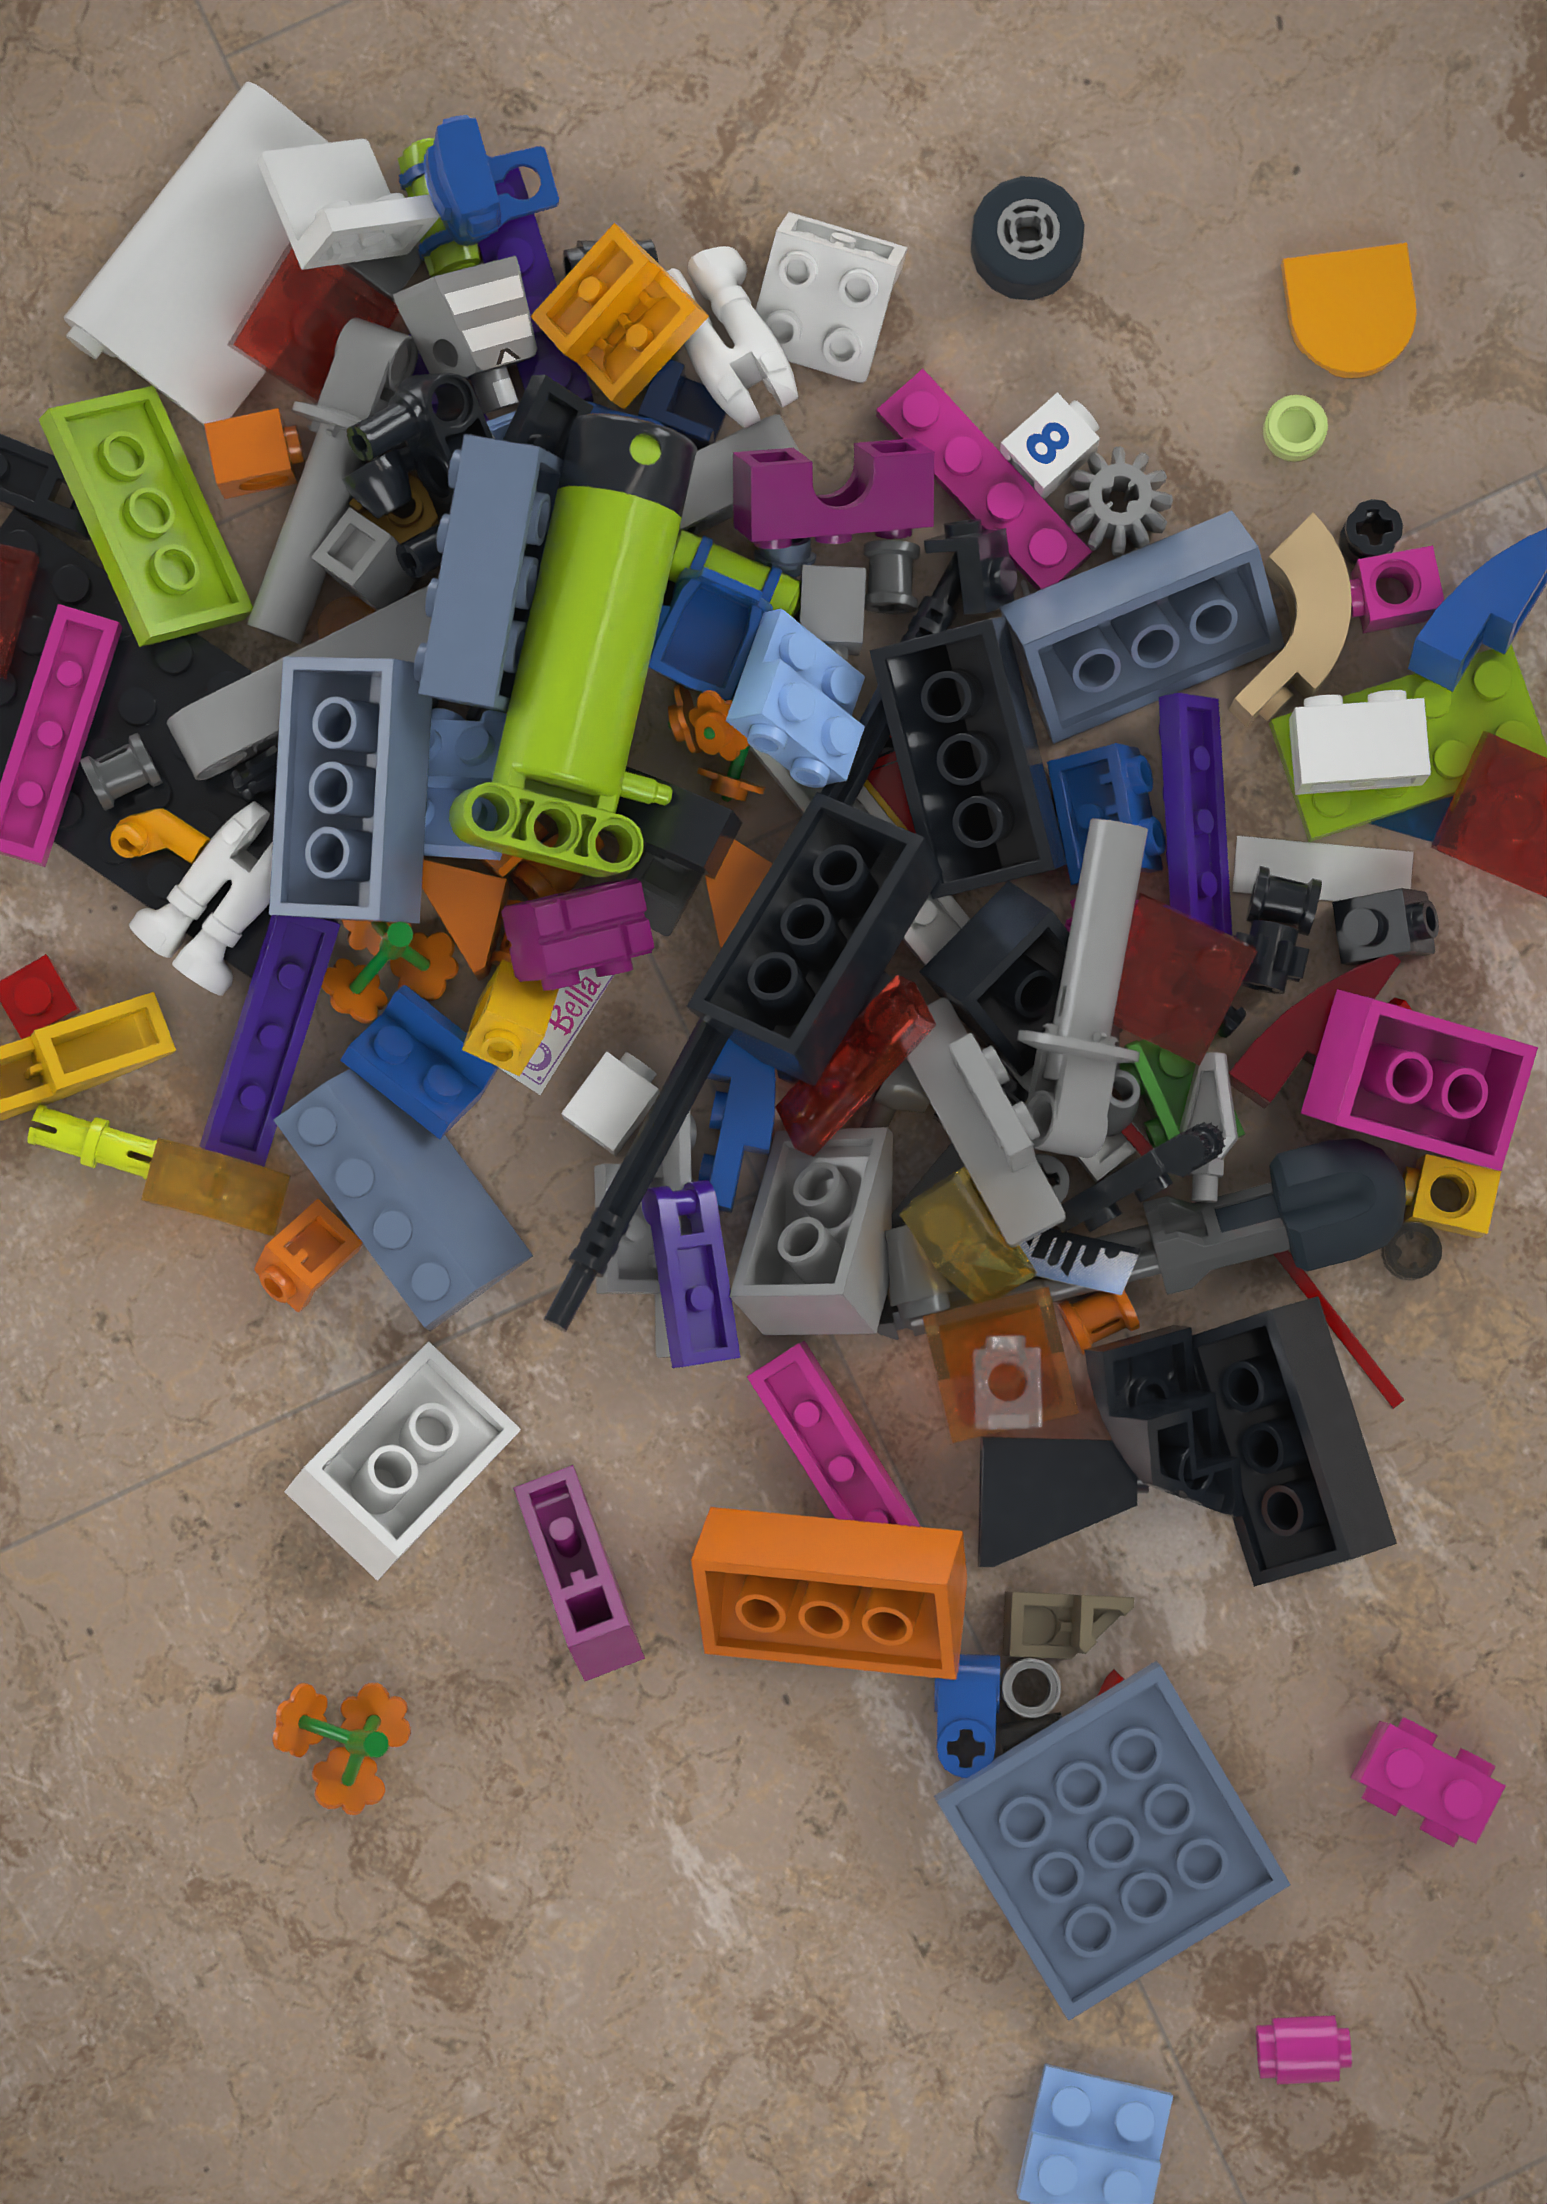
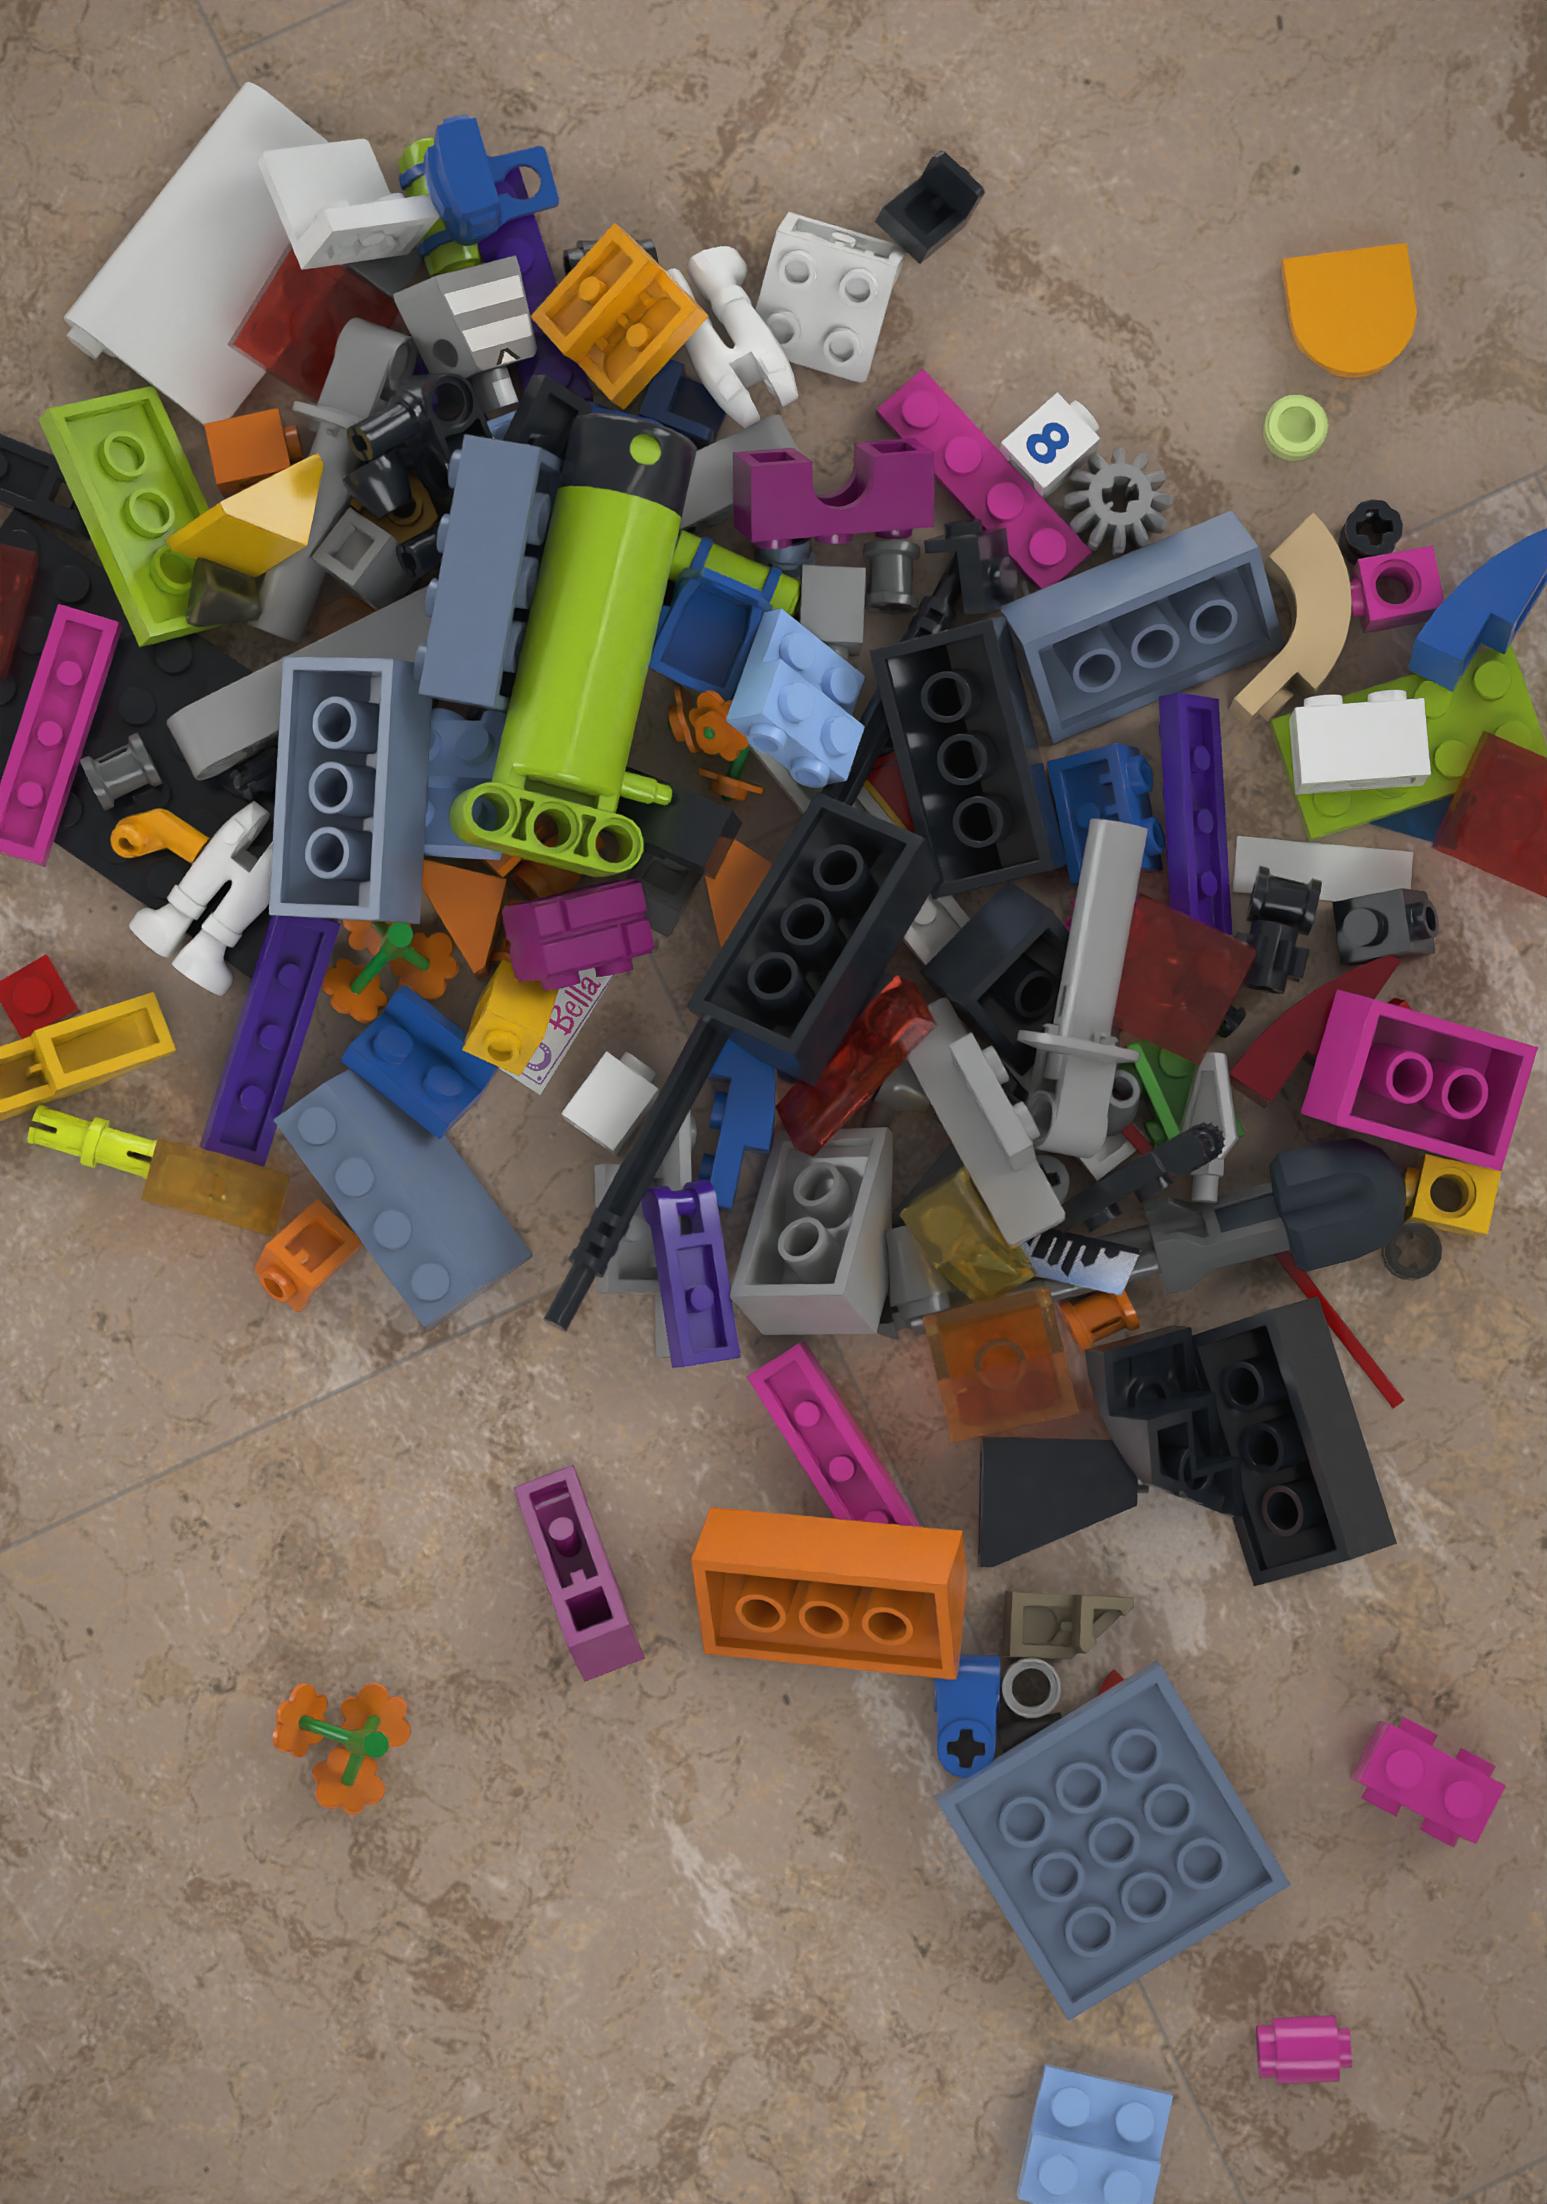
white slope [284,1341,521,1581] -> none
black wheel [970,176,1085,300] -> none
clear brick [972,1336,1042,1430] -> none
none -> yellow slope [166,453,324,581]
none -> clear smoke slope [186,558,262,627]
none -> black bracket [875,150,985,264]

